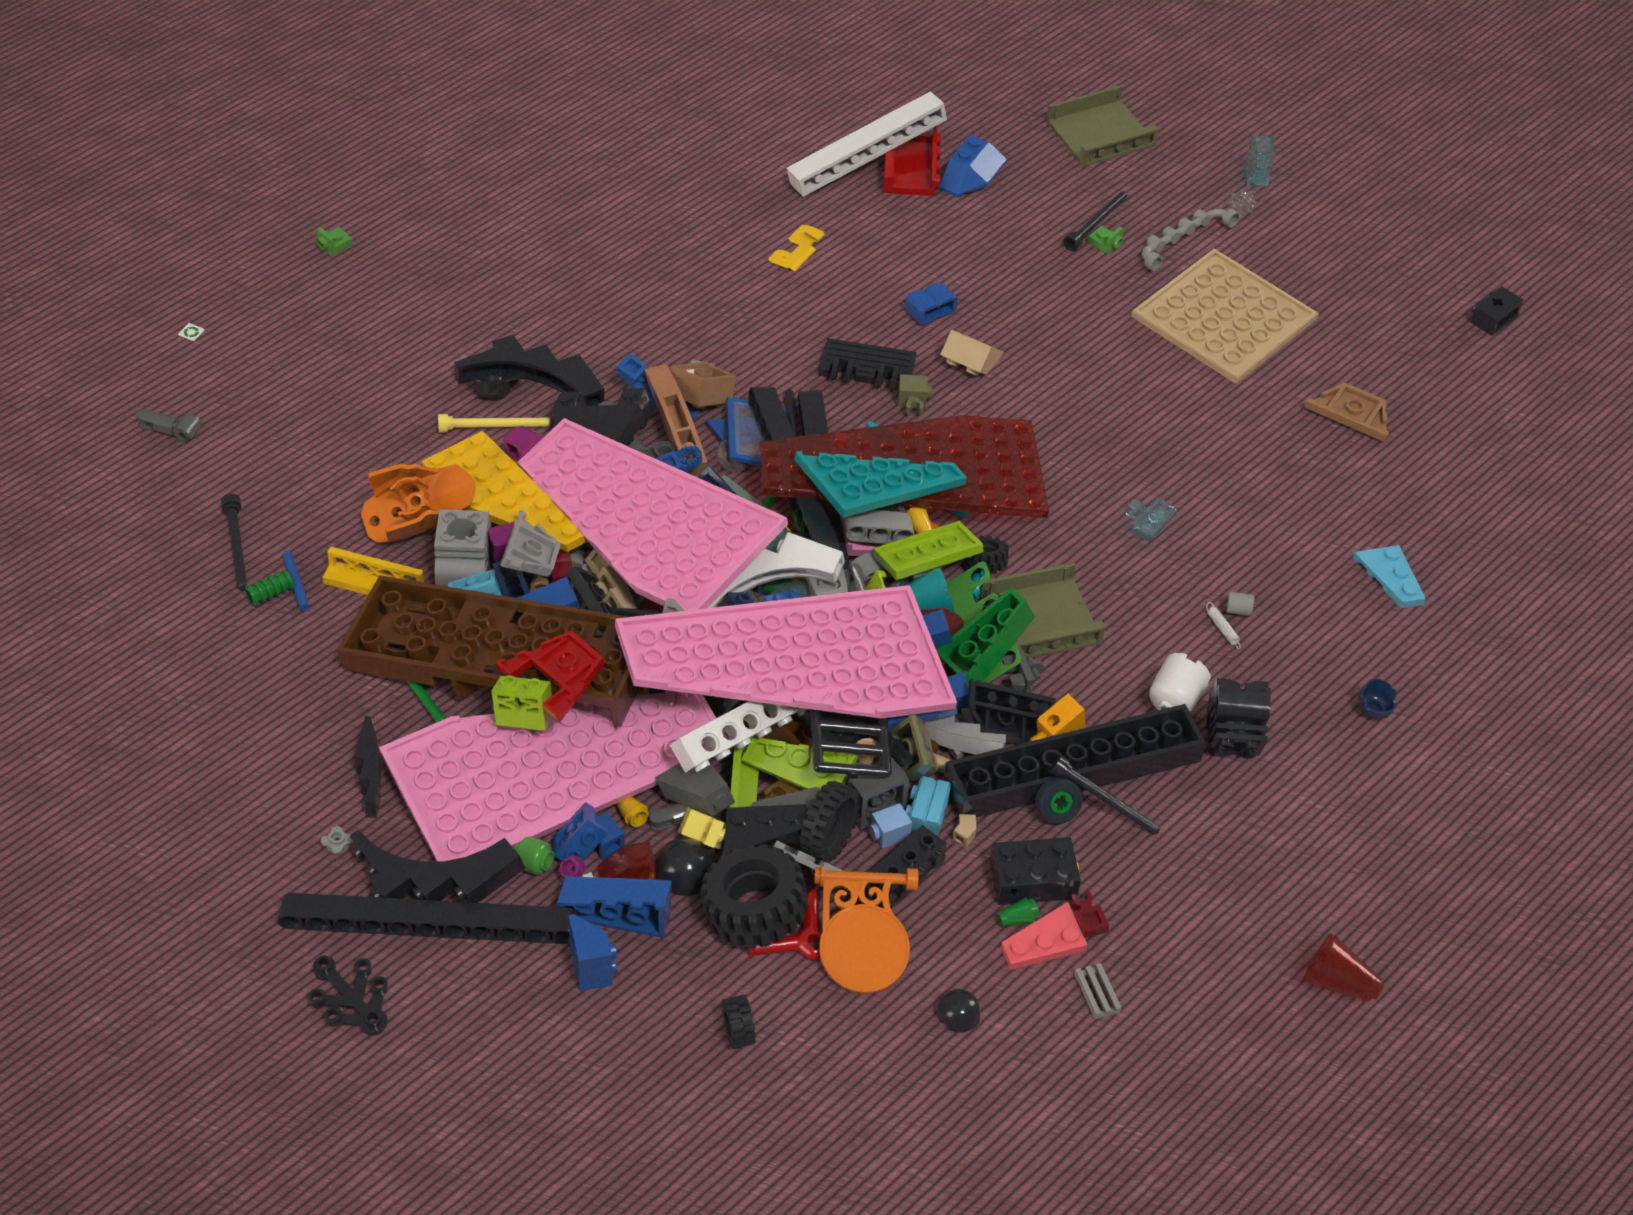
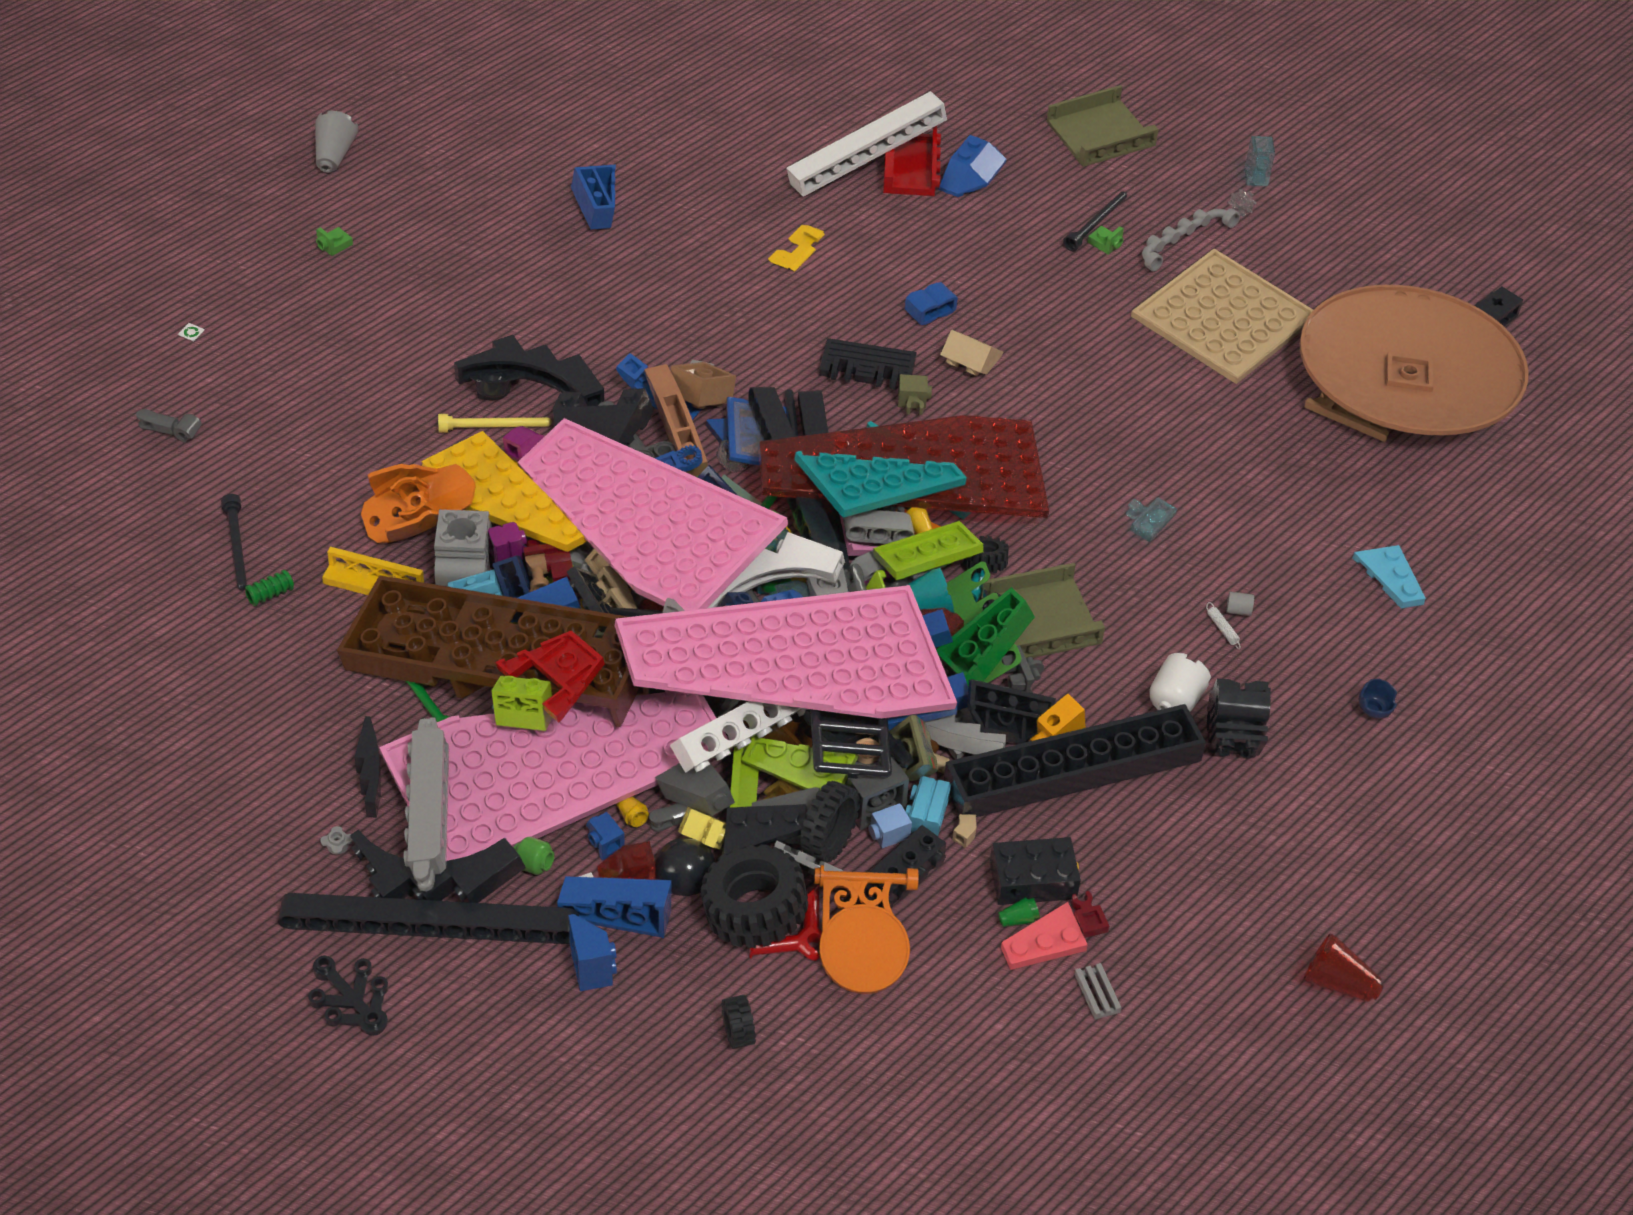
blue bar [282,551,310,611] -> none
light grey wing [500,510,561,577] -> none
blue bracket [553,802,607,868] -> none
magenta plate [559,855,586,879] -> none
black hair [937,988,980,1032] -> none
black bush [1035,777,1083,824] -> none
black piece [1049,755,1160,835] -> none
none -> light grey cone [315,110,358,173]
none -> light grey hinge [404,717,449,892]
none -> blue wedge [571,164,616,229]
none -> nougat dish [1300,285,1529,435]

